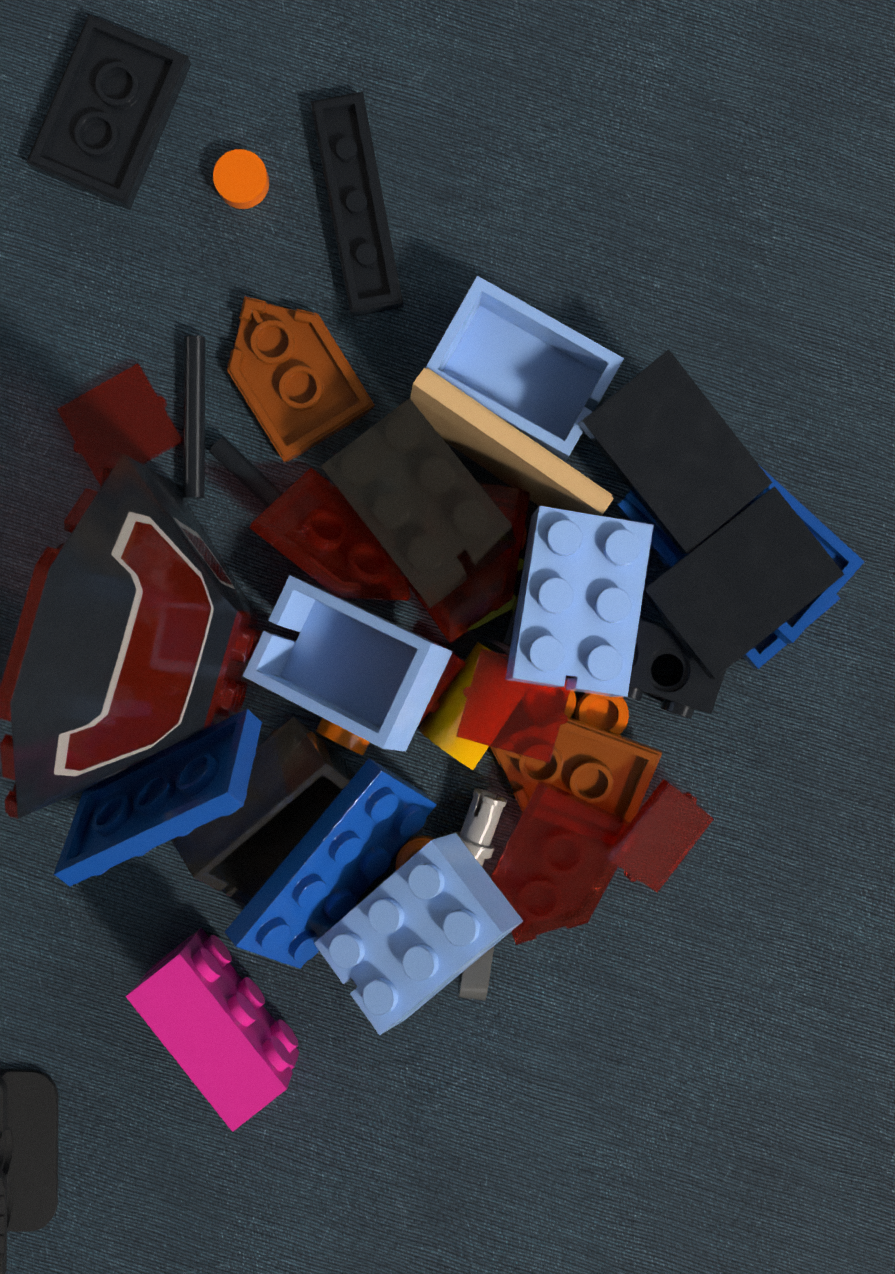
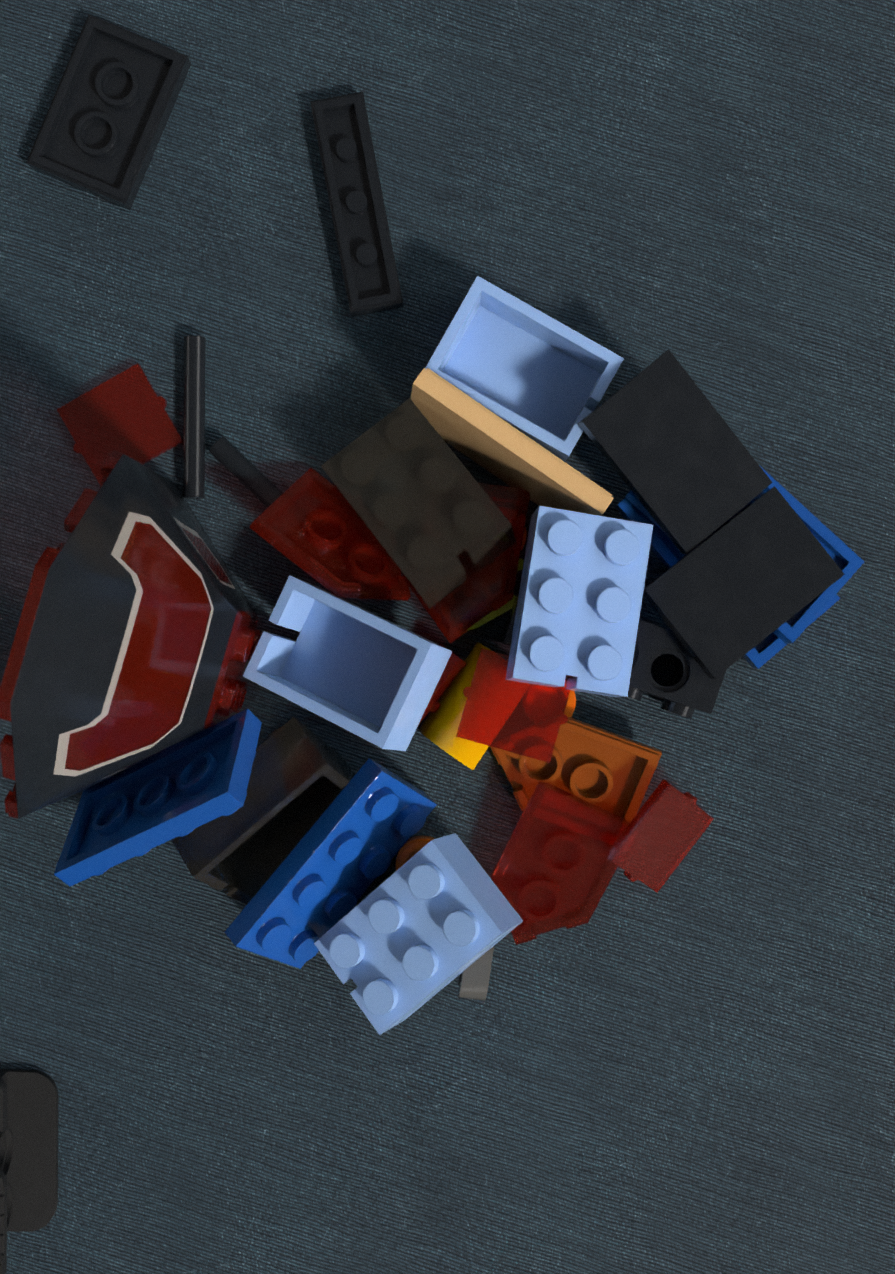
dark pink piece [125,928,299,1132] -> none
orange tile [213,149,269,209] -> none
dark orange tile [227,296,375,463] -> none
orange tile [316,718,370,755] -> none
light grey pin [455,788,507,866] -> none
orange tile [573,692,629,735] -> none

